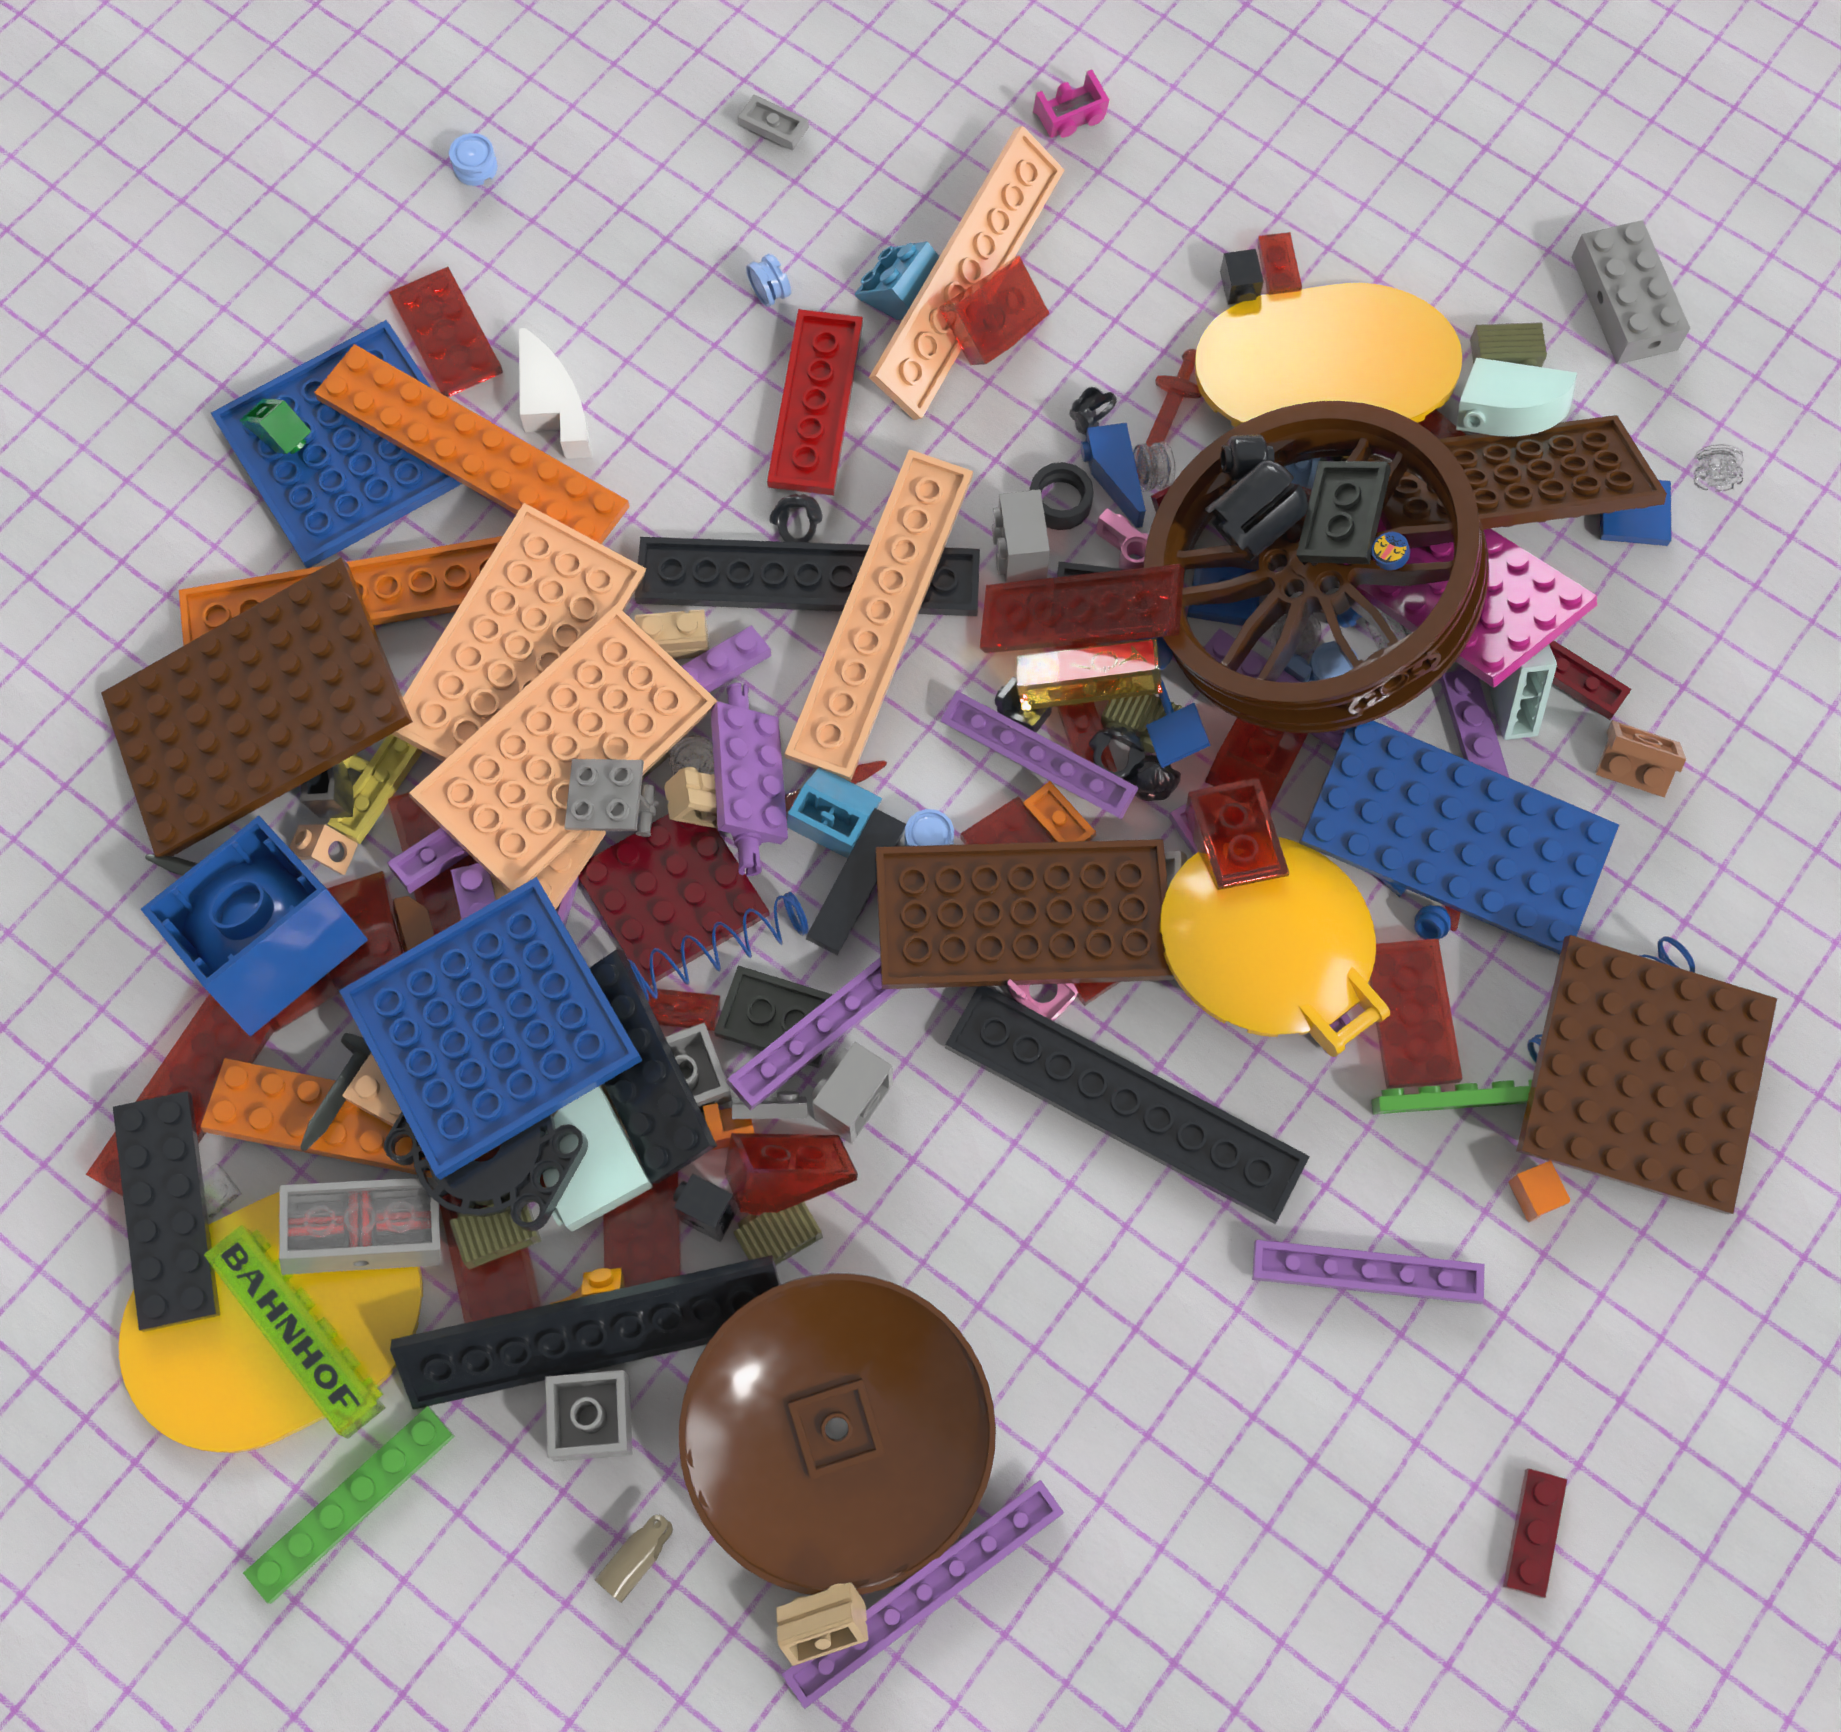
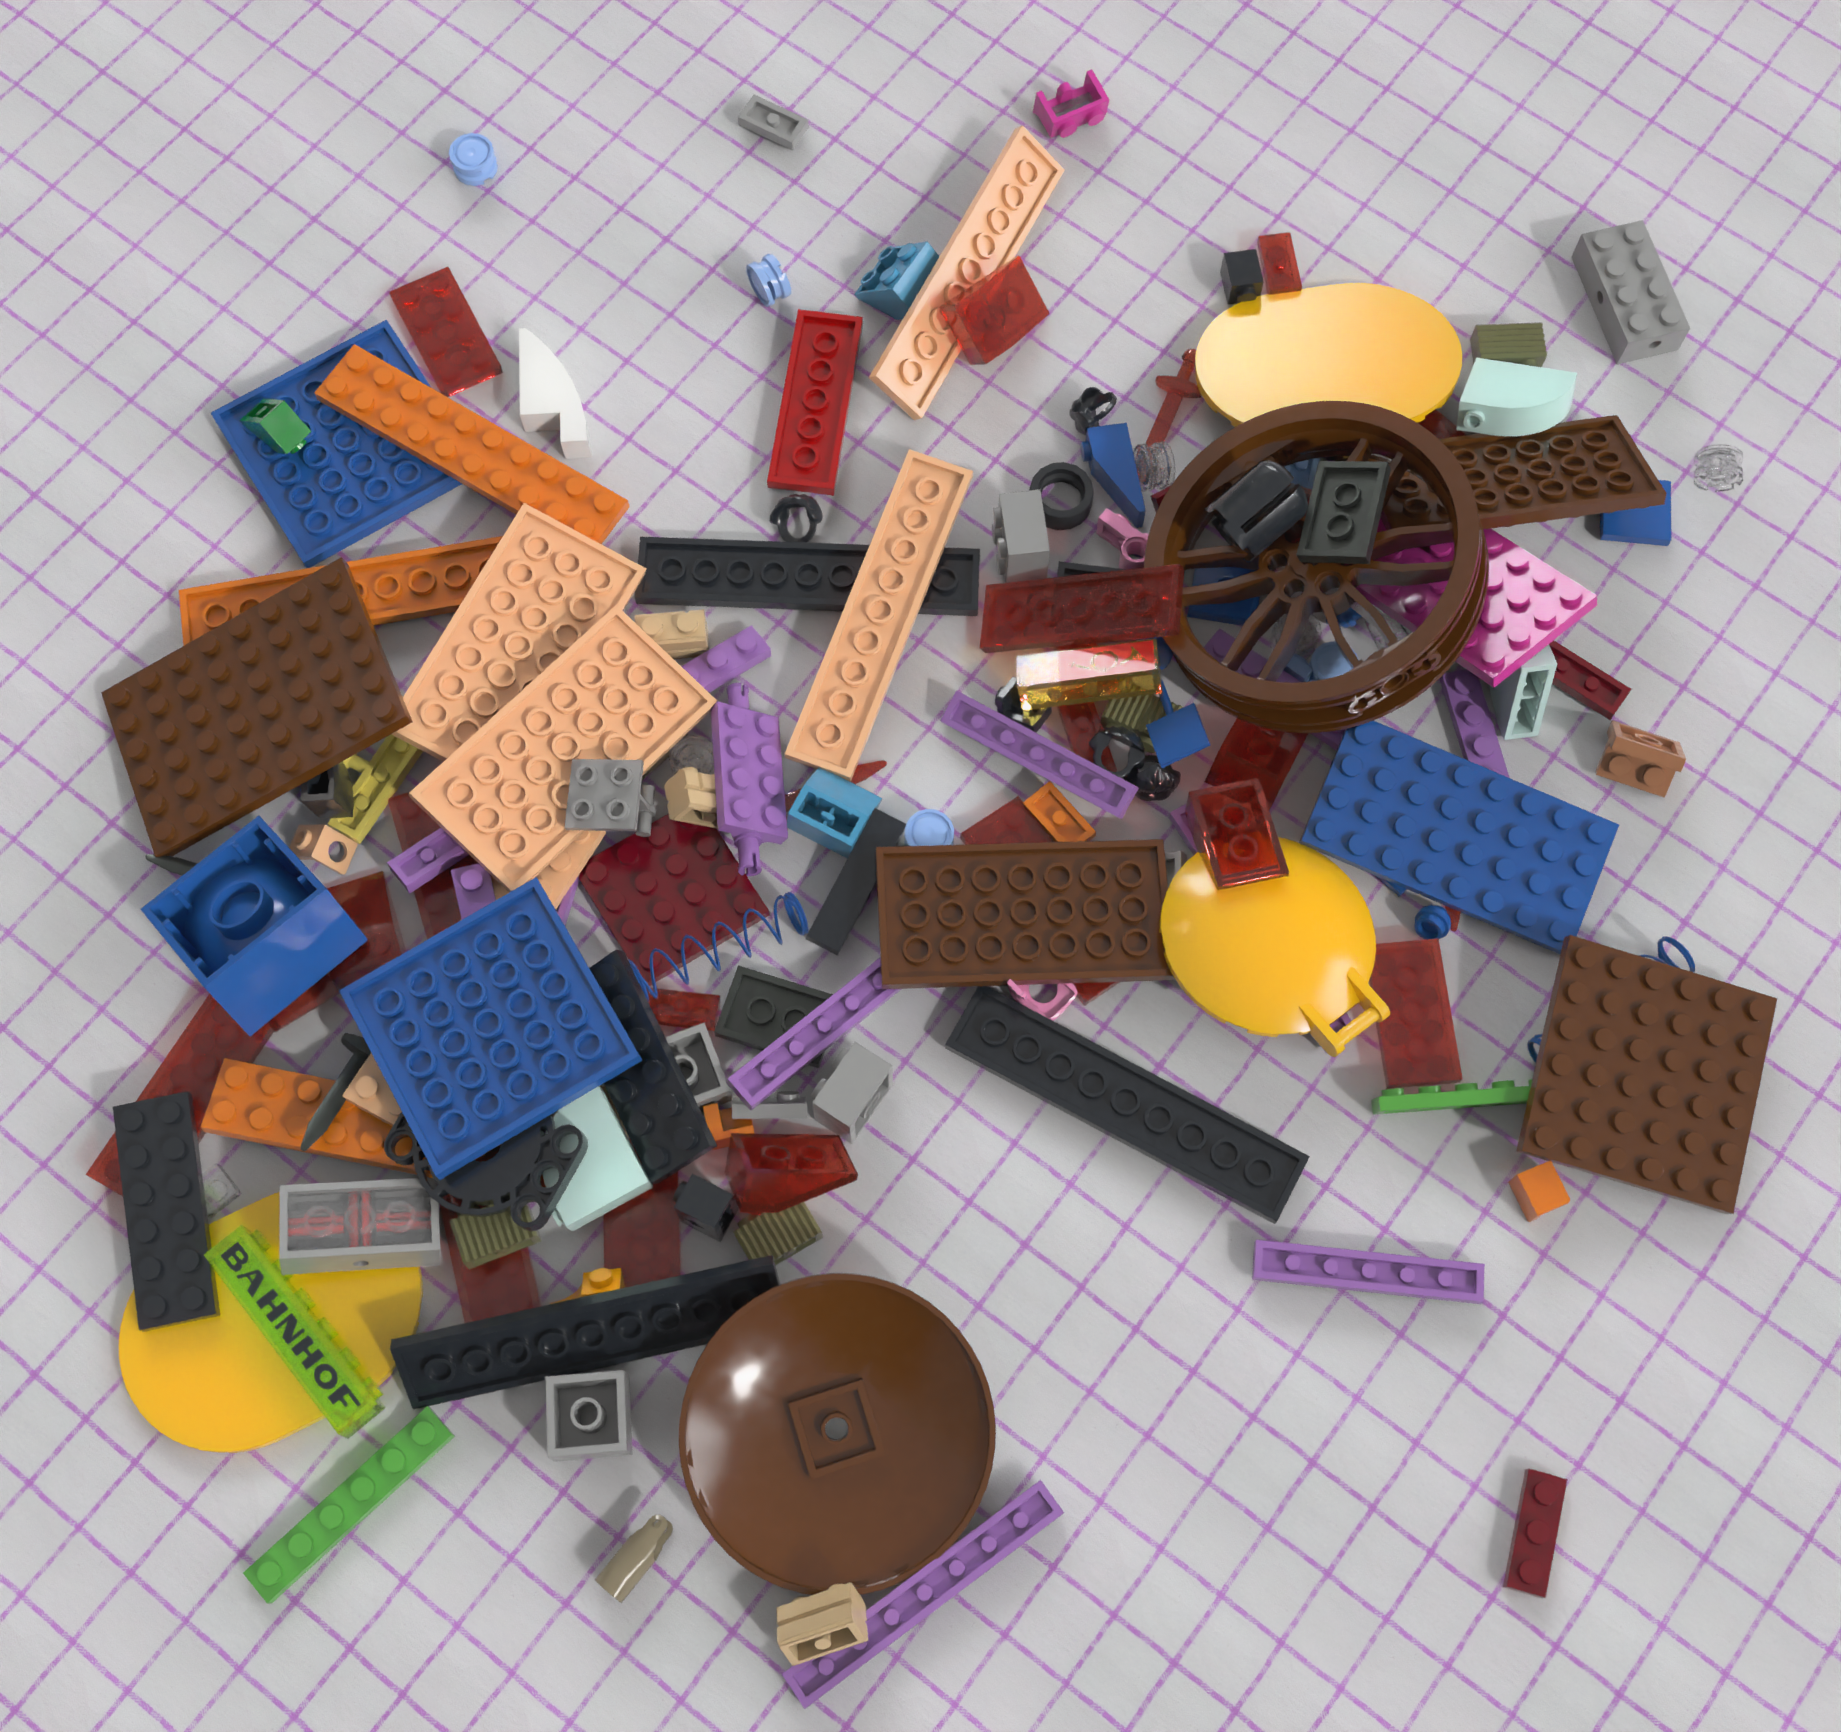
reddish brown slope [393,896,435,953] -> none
black head [1220,434,1274,481] -> none
tile [1372,532,1410,570] -> none

